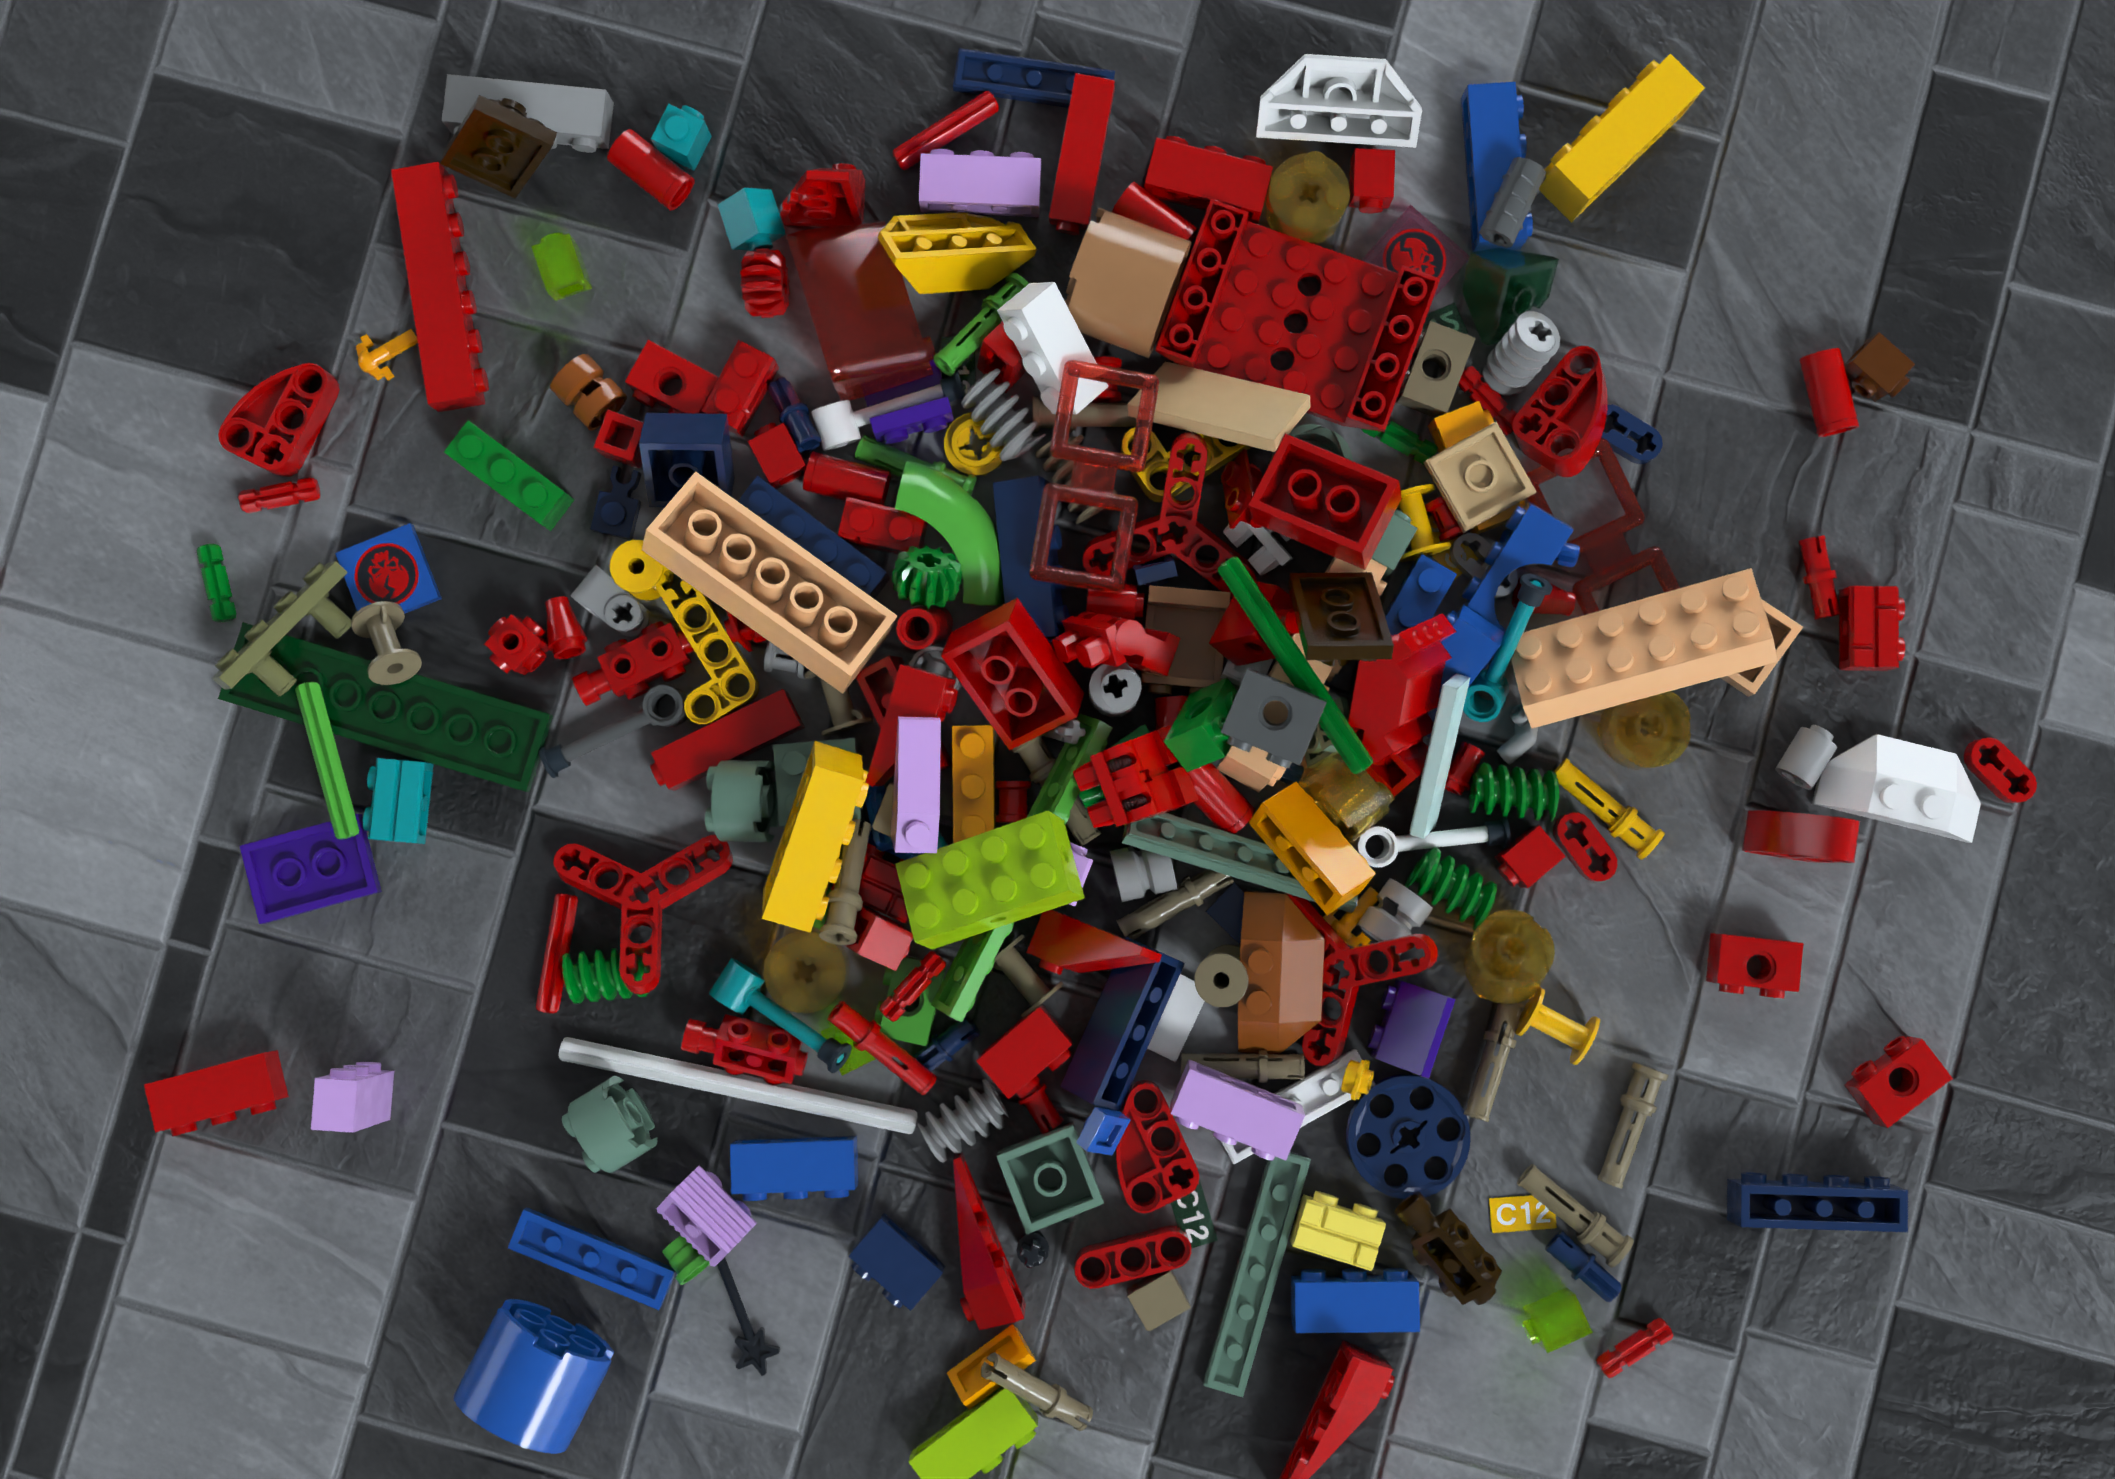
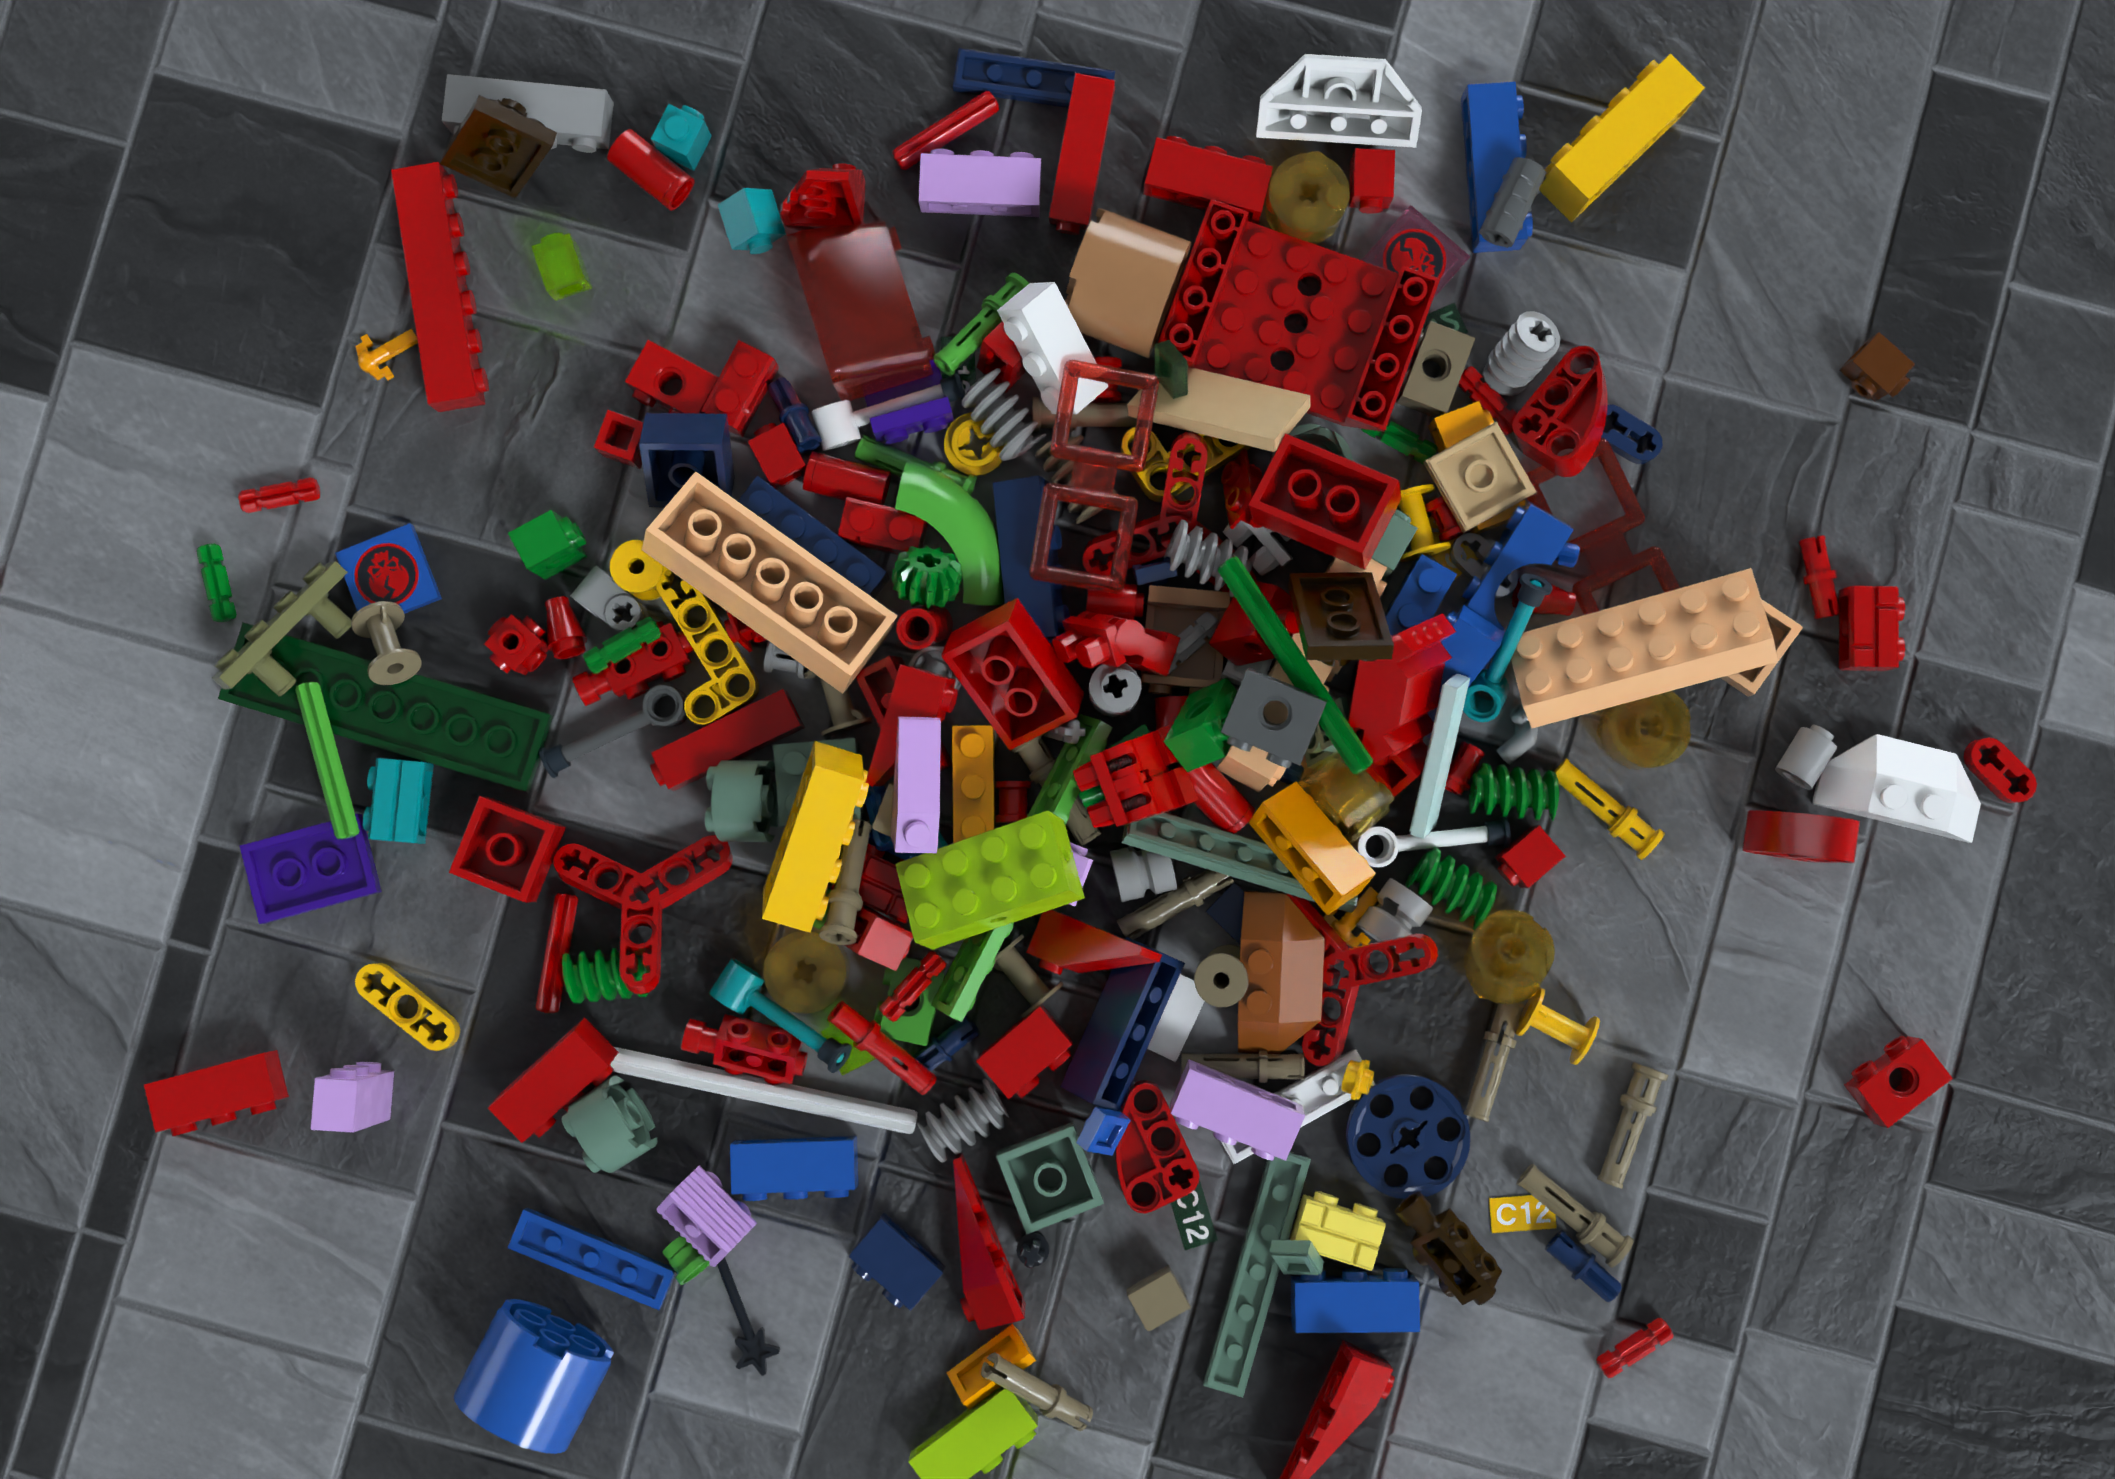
red beam [218,363,340,477] -> none
green brick [444,420,575,531] -> none
dark orange wheel [550,354,627,431] -> none
dark blue plate [590,465,641,540] -> none
red gear [740,248,790,318] -> none
yellow wedge [878,212,1037,294] -> none
red pin [1017,1083,1064,1134] -> none
red beam [1074,1225,1192,1289] -> none
red pin [1112,181,1199,243] -> none
dark purple slope [1367,979,1456,1079] -> none
clear green slope [1462,248,1559,346] -> none
clear neon green brick [1522,1287,1593,1353] -> none
red beam [1553,812,1618,881] -> none
red brick [1706,933,1804,999] -> none
dark blue brick [1727,1172,1908,1232] -> none
red pin [1799,348,1859,437] -> none
none -> yellow beam [355,963,460,1051]
none -> red brick [449,796,566,903]
none -> red brick [488,1017,619,1143]
none -> green brick [508,510,587,580]
none -> green axle [583,617,661,674]
none -> clear green tile [1154,340,1188,399]
none -> light grey axle [1162,612,1219,676]
none -> light grey piece [1164,520,1256,598]
none -> sand green tile [1269,1240,1324,1275]

